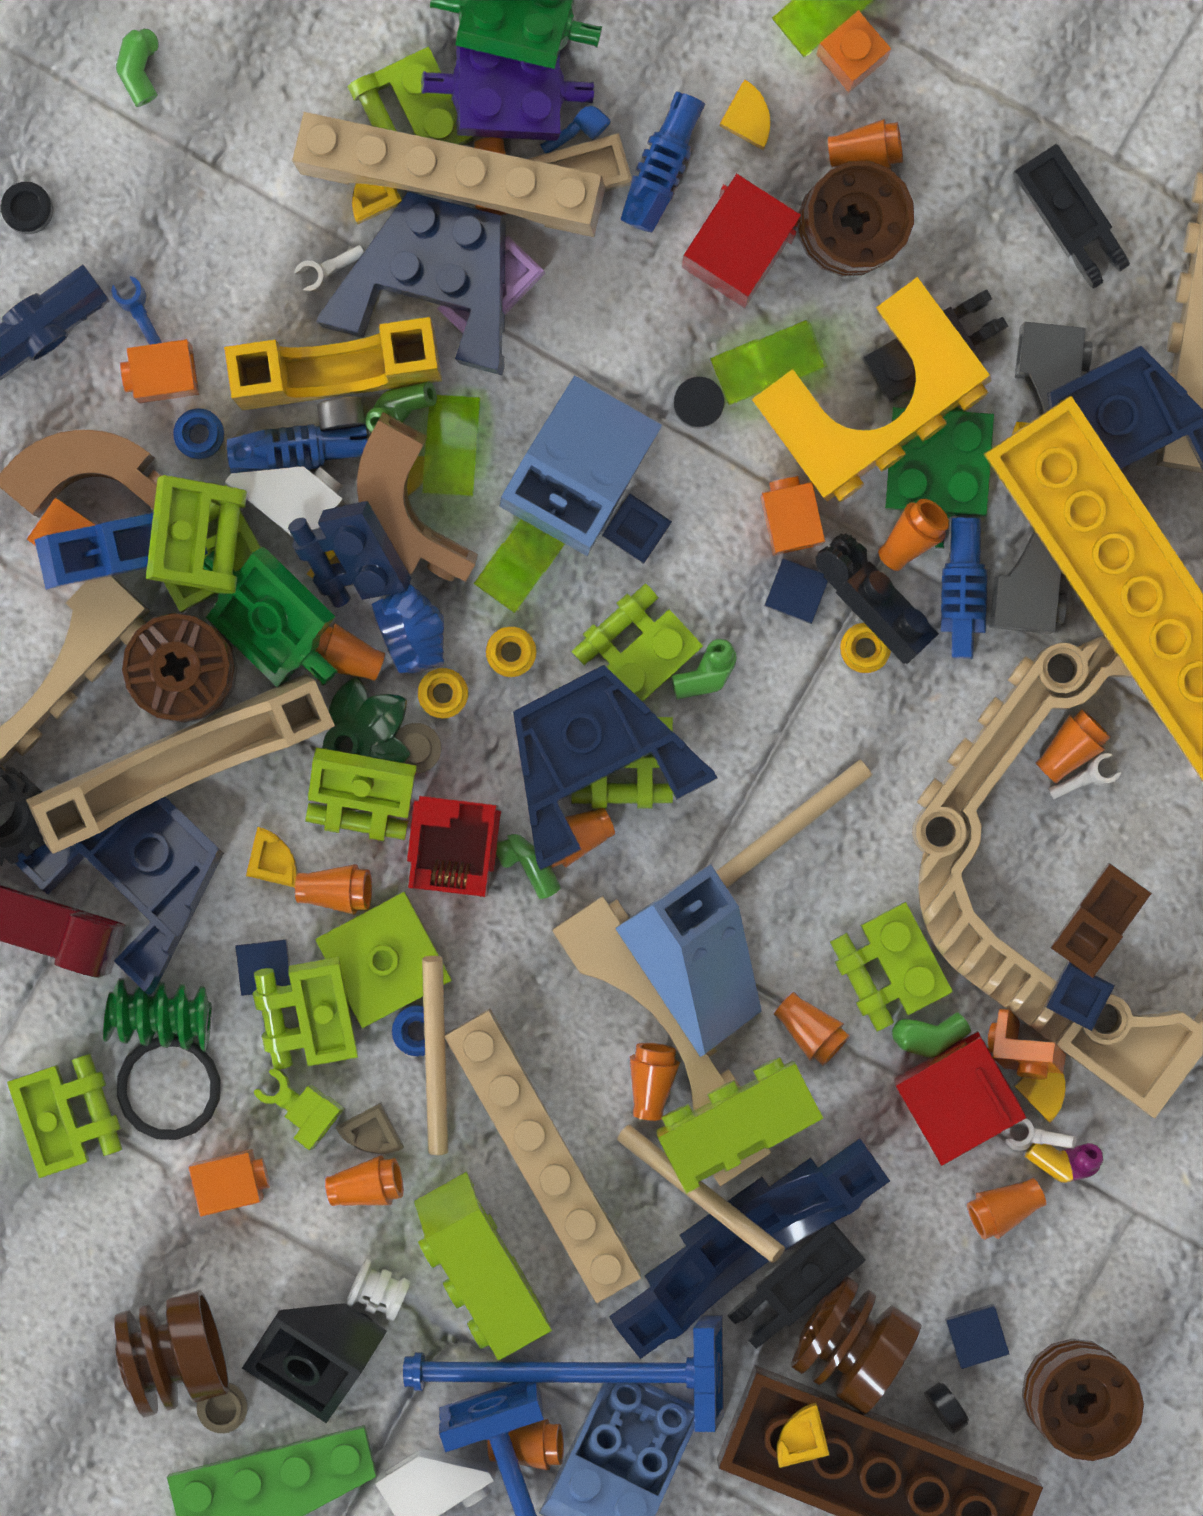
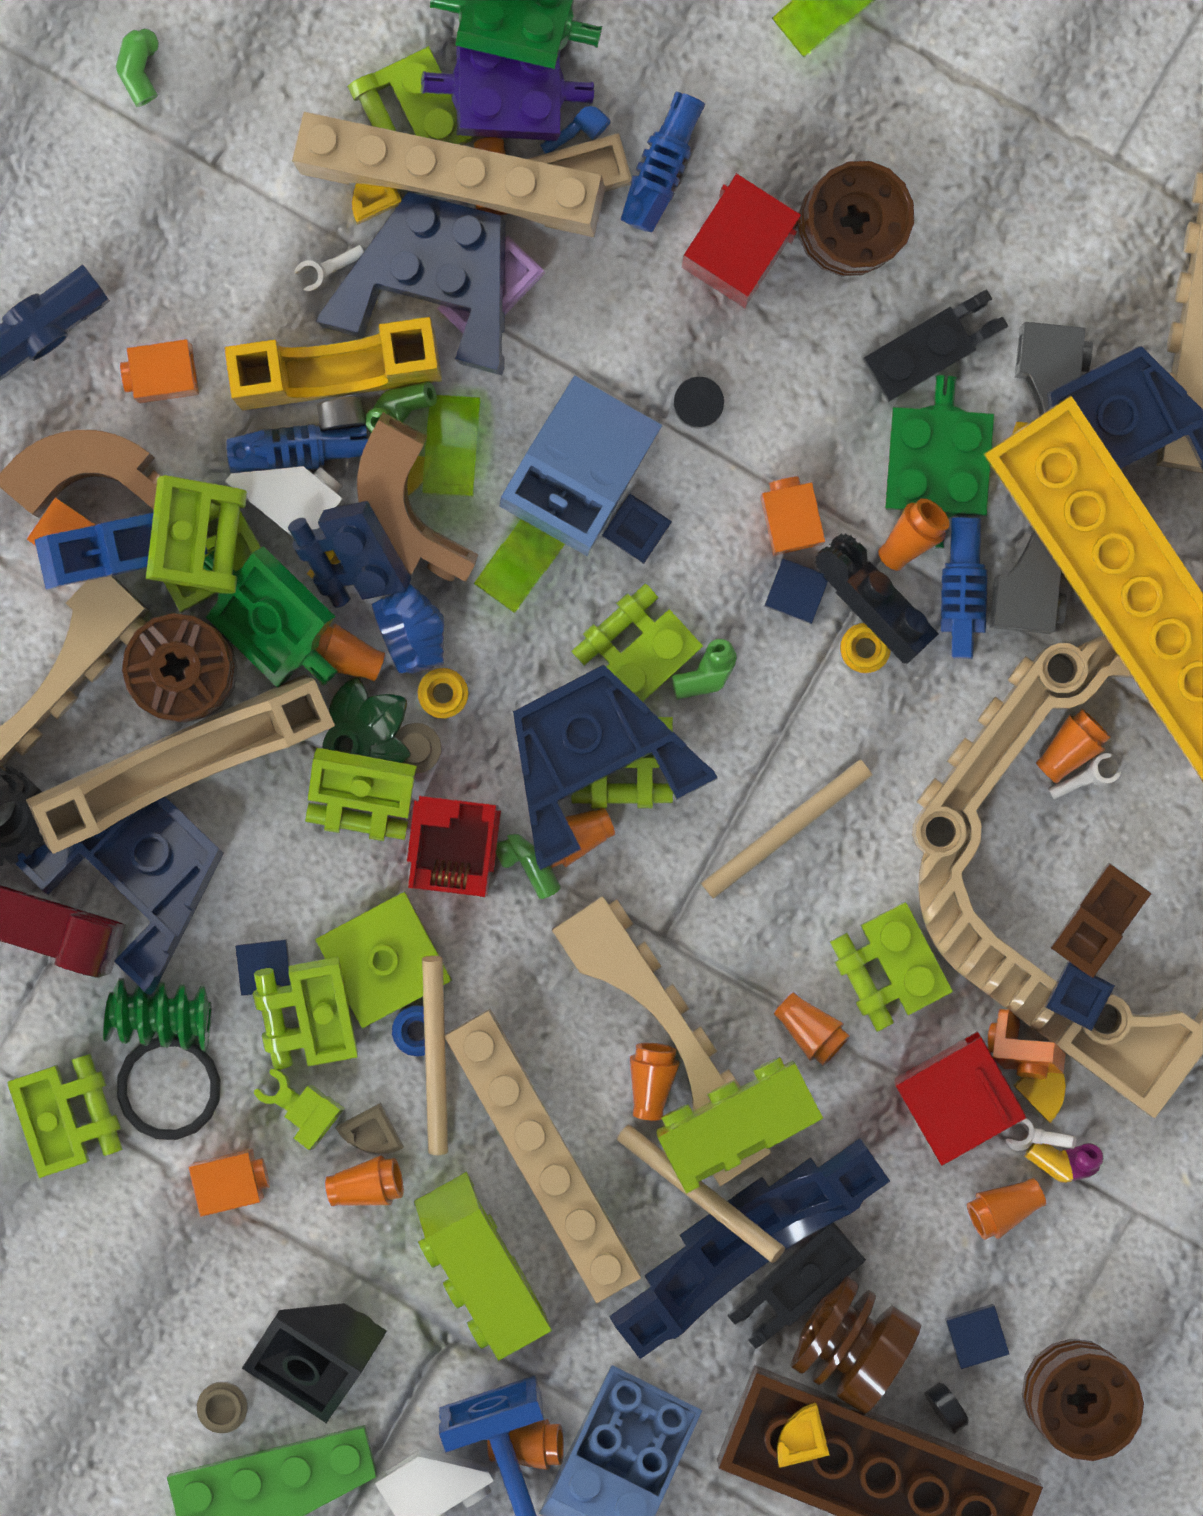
black tile [0,182,53,234] -> none
blue hand [111,276,162,345] -> none
reddish brown wheel [114,1289,229,1418] -> none
blue plate [173,408,225,459] -> none
yellow tile [246,827,298,888] -> none
orange cone [295,864,372,915] -> none
white bush [346,1258,411,1322] -> none
blue tile [403,1315,724,1432] -> none
yellow plate [486,626,536,677] -> none
medium blue slope [615,864,762,1057] -> none
clear neon green slope [710,320,828,405] -> none
yellow tile [719,79,770,150] -> none
yellow arch [752,277,992,502] -> none
orange brick [816,10,891,92] -> none
orange cone [828,119,903,169] -> none
bright green arm [892,1012,971,1058] -> none
black hinge [1013,143,1130,288] -> none

